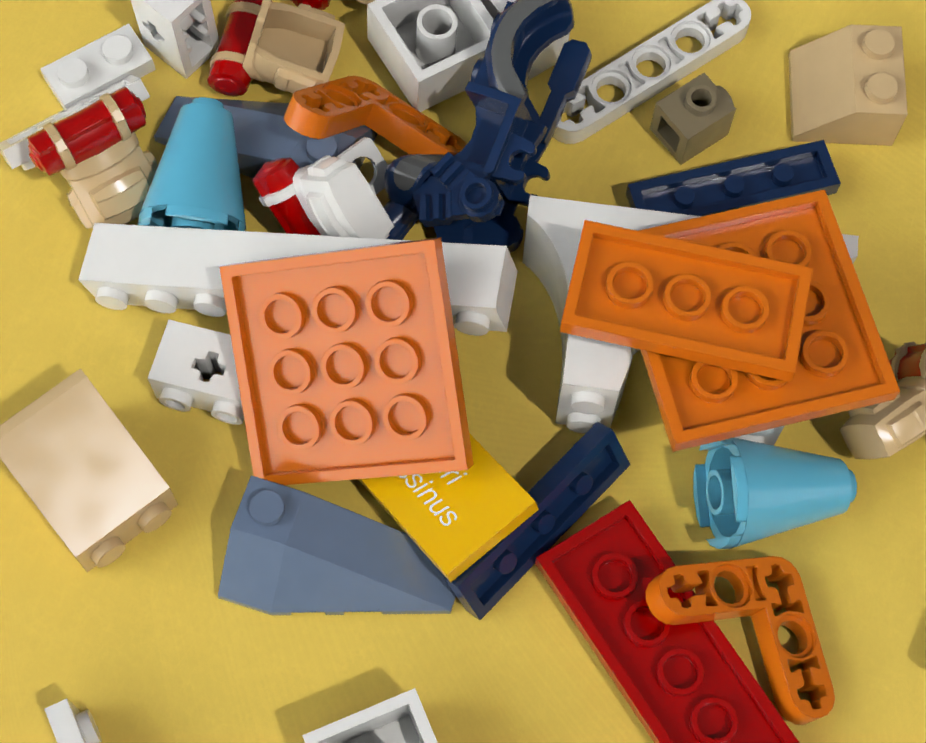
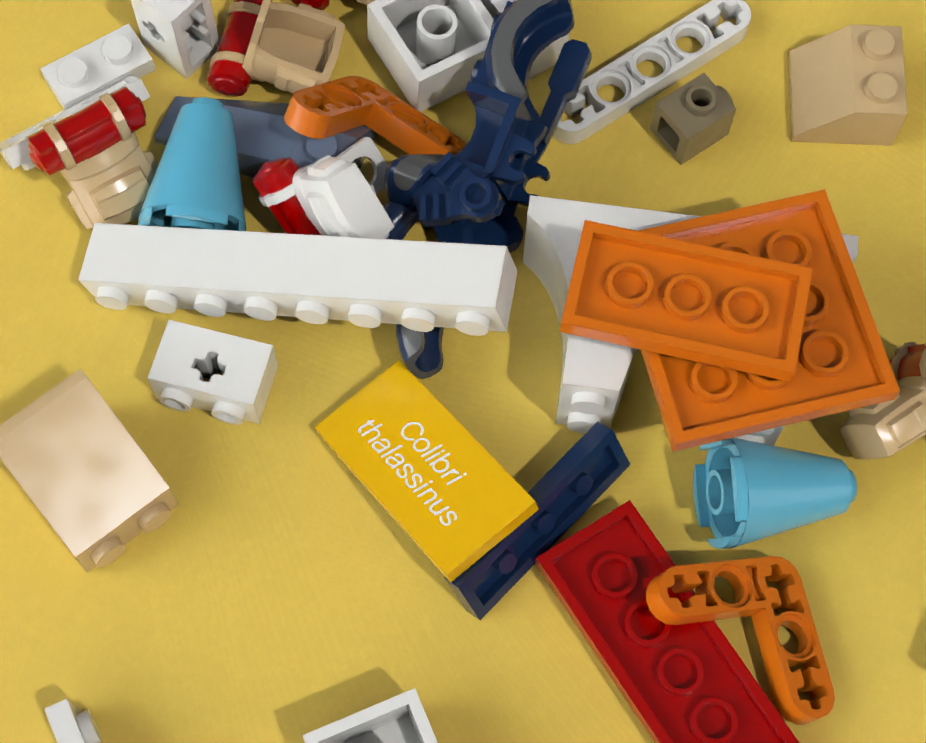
sand blue wedge [218,475,456,615] -> none
orange plate [219,237,474,485] -> none
dark blue plate [626,140,841,216] -> none

